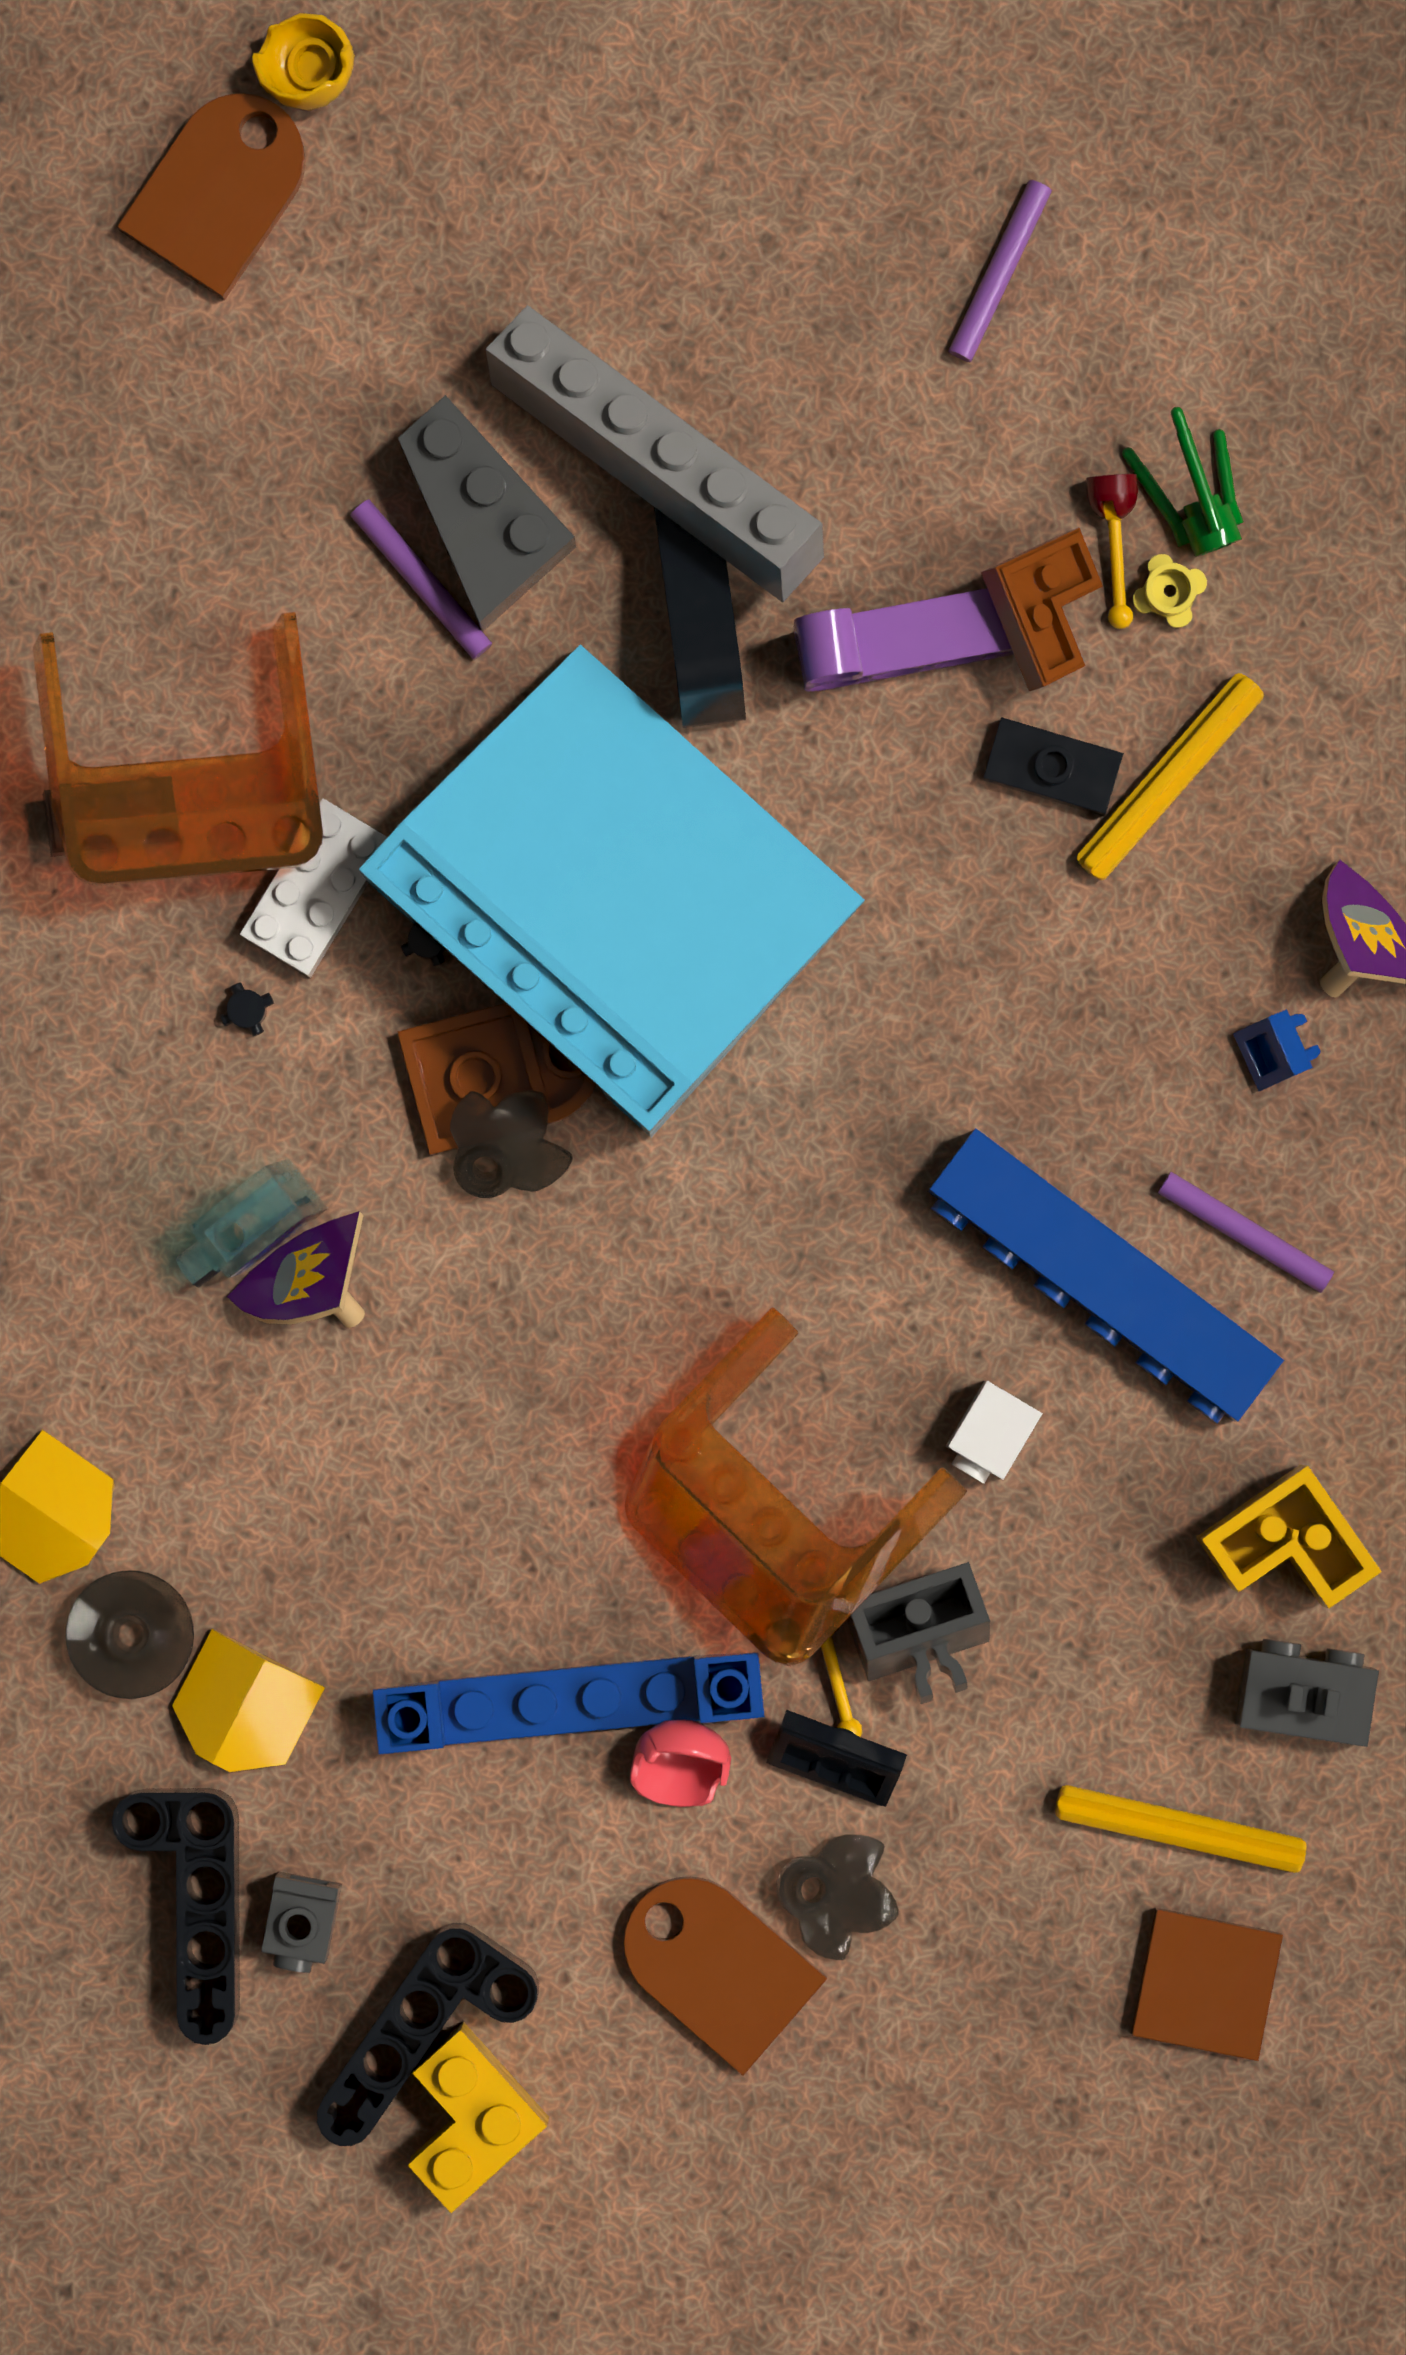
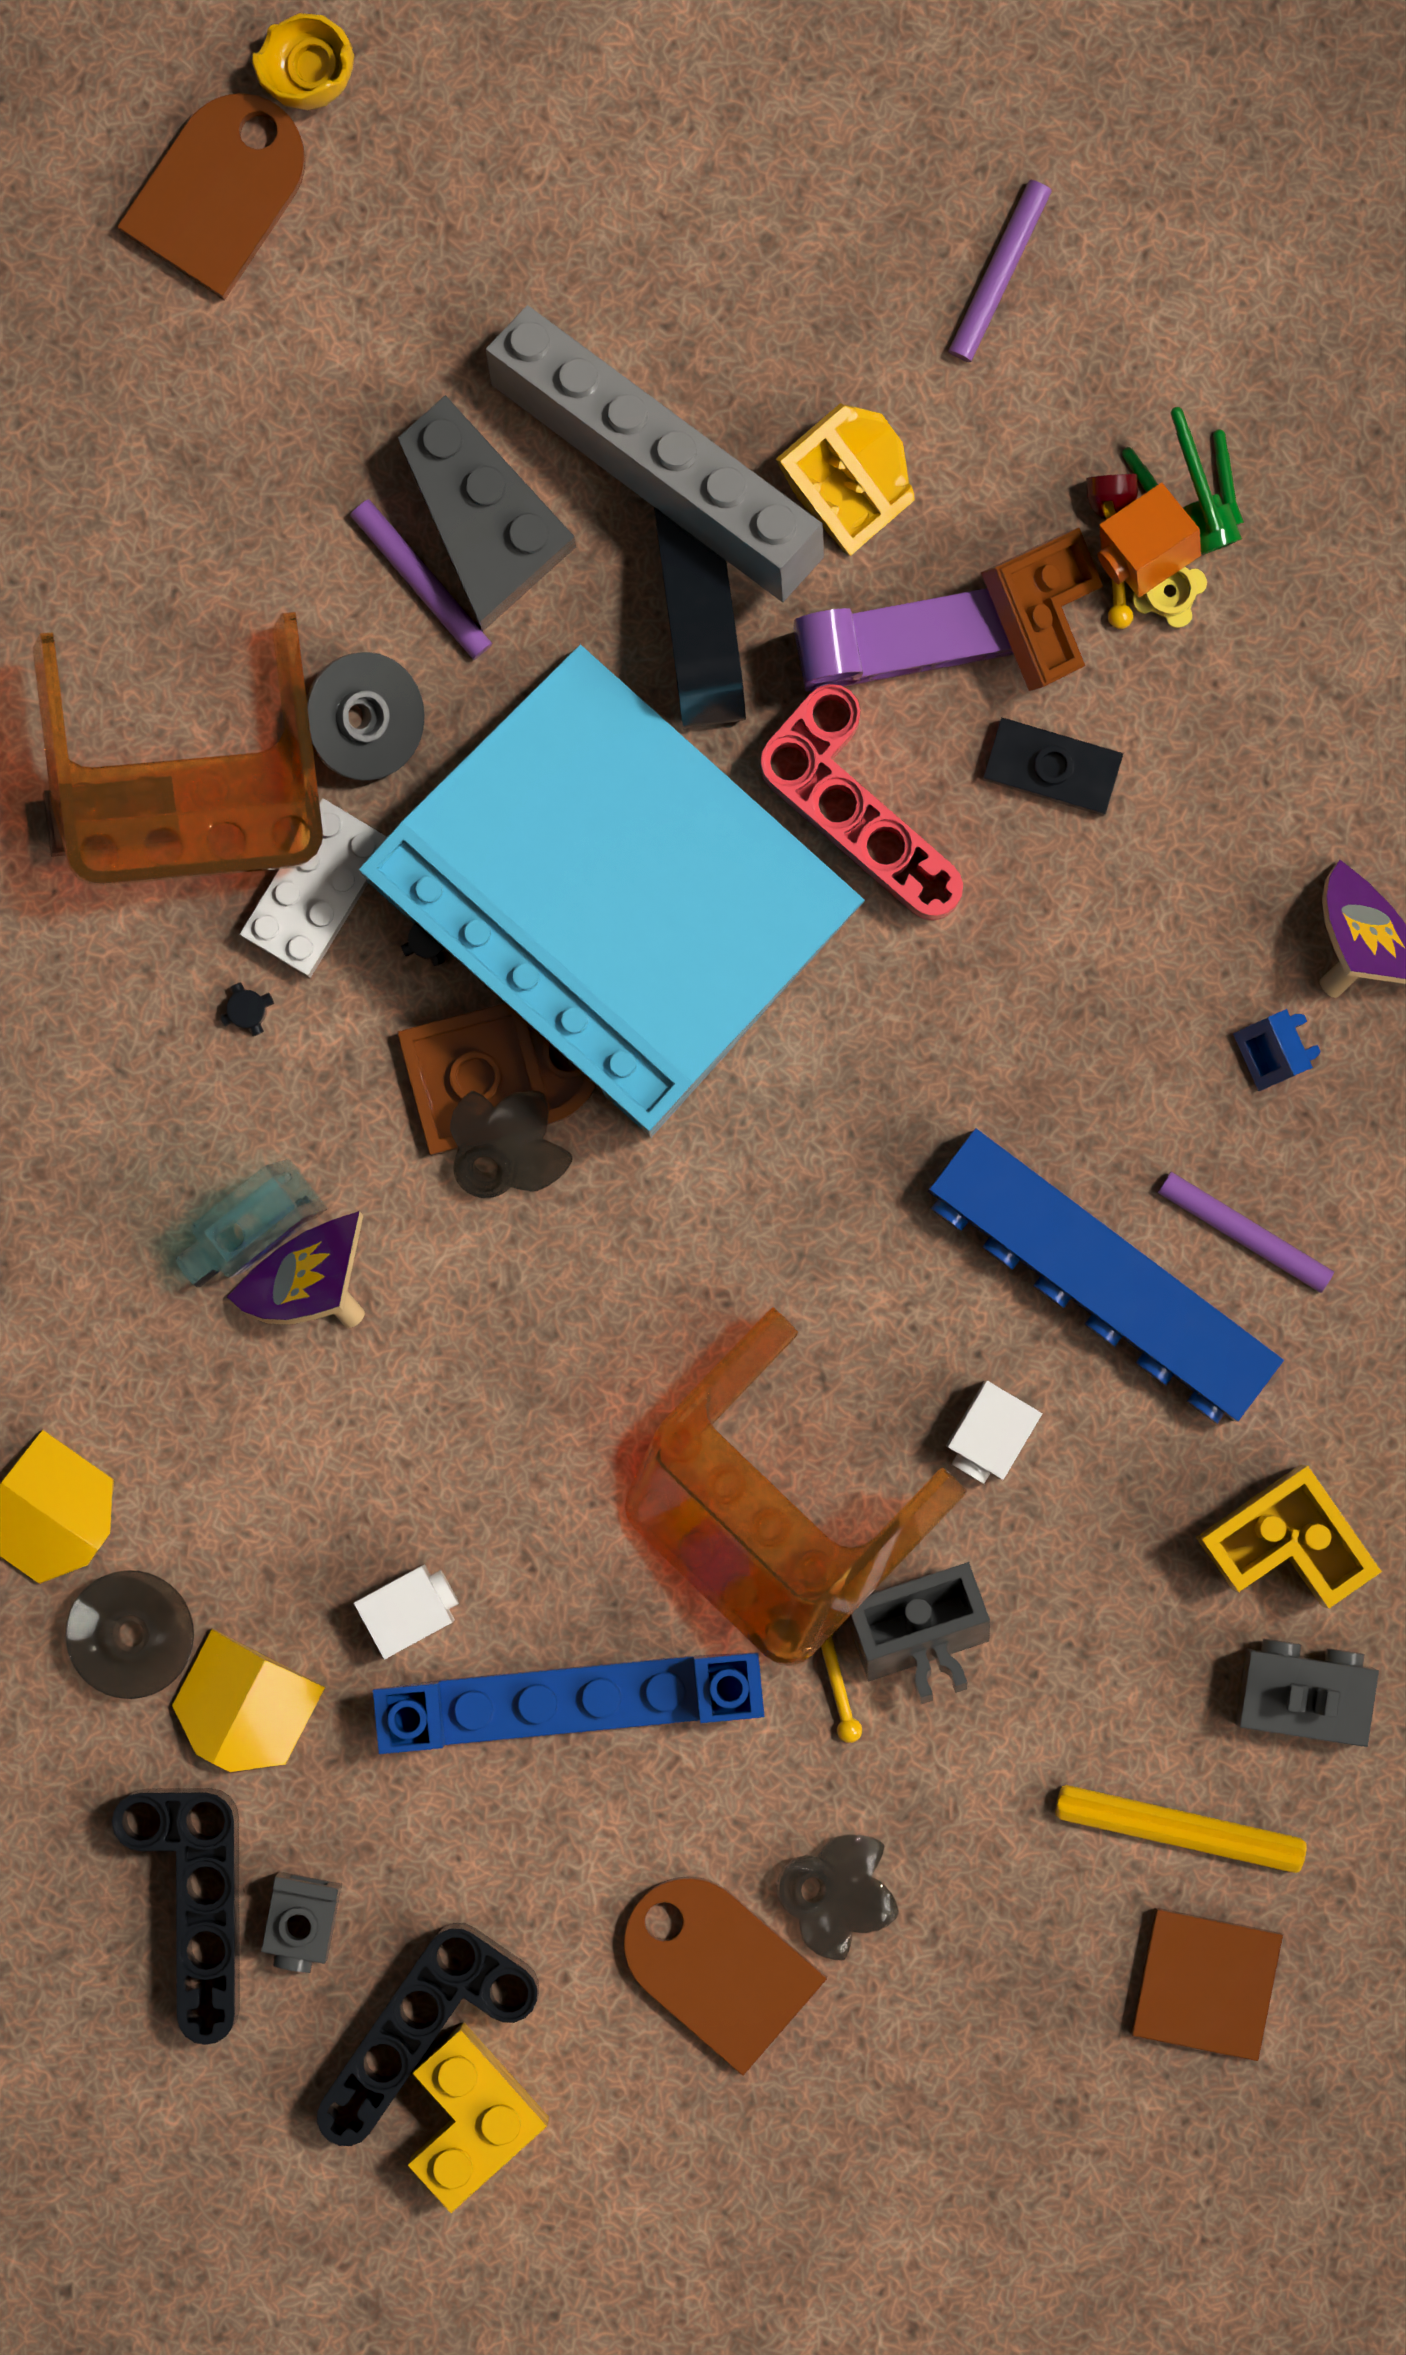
coral hair [630,1720,731,1807] -> none
black plate [766,1710,907,1807] -> none
yellow axle [1076,673,1264,881] -> none
none -> dark grey dish [304,652,425,780]
none -> white brick [354,1564,459,1660]
none -> coral beam [760,684,963,921]
none -> yellow slope [776,403,915,556]
none -> orange brick [1097,482,1201,598]

